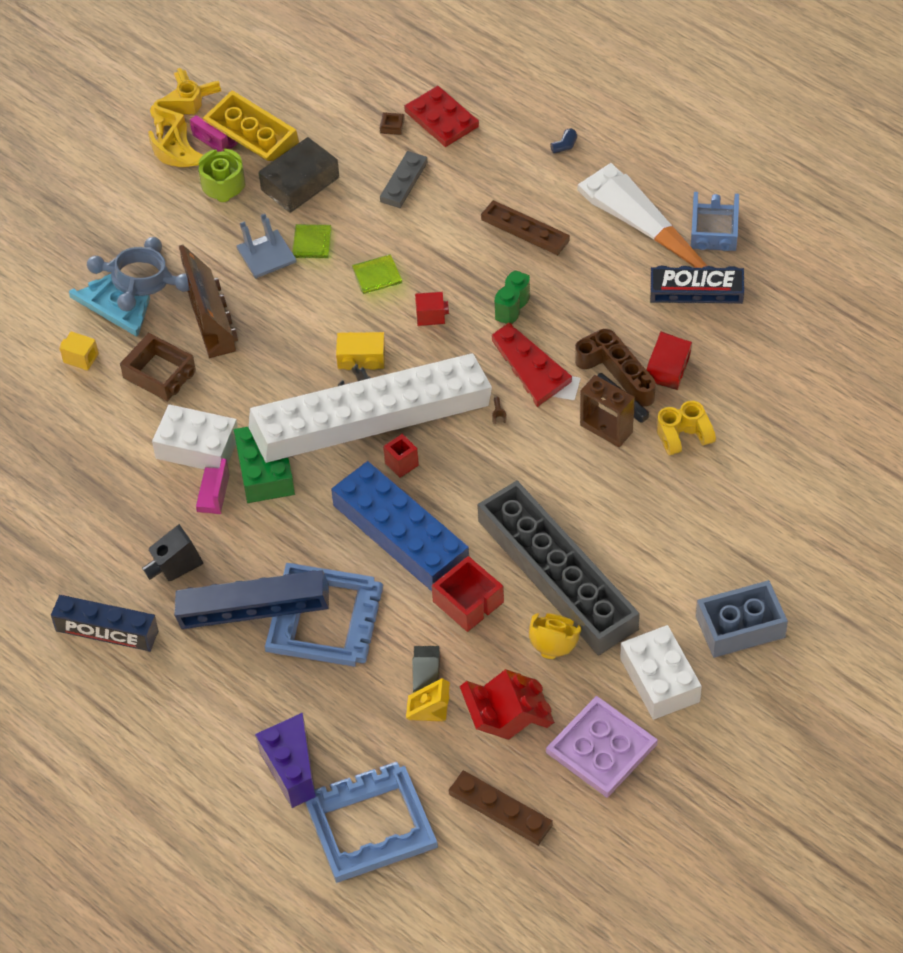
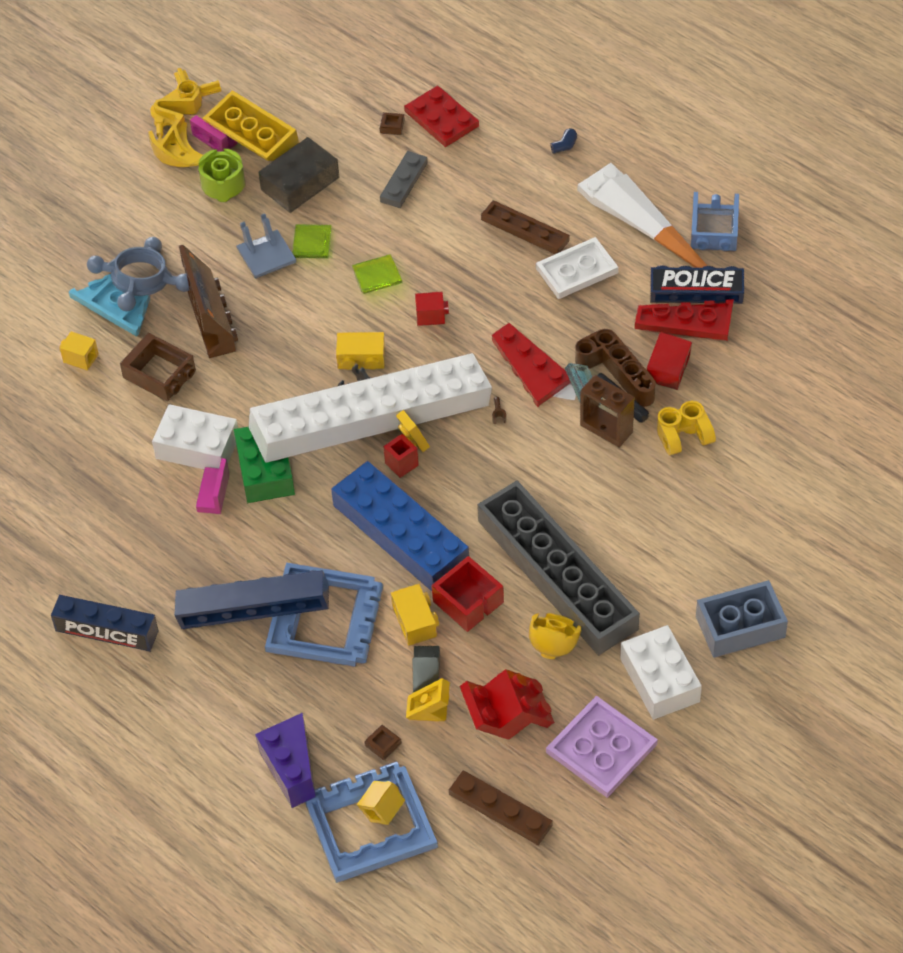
black torso [142,524,204,581] -> none
green brick [494,270,530,324] -> none
none -> yellow brick [357,780,406,825]
none -> reddish brown tile [364,724,402,760]
none -> yellow brick [391,584,439,646]
none -> yellow plate [396,410,430,452]
none -> white plate [536,237,619,299]
none -> clear light blue tile [565,363,603,406]
none -> red wing [634,299,734,341]

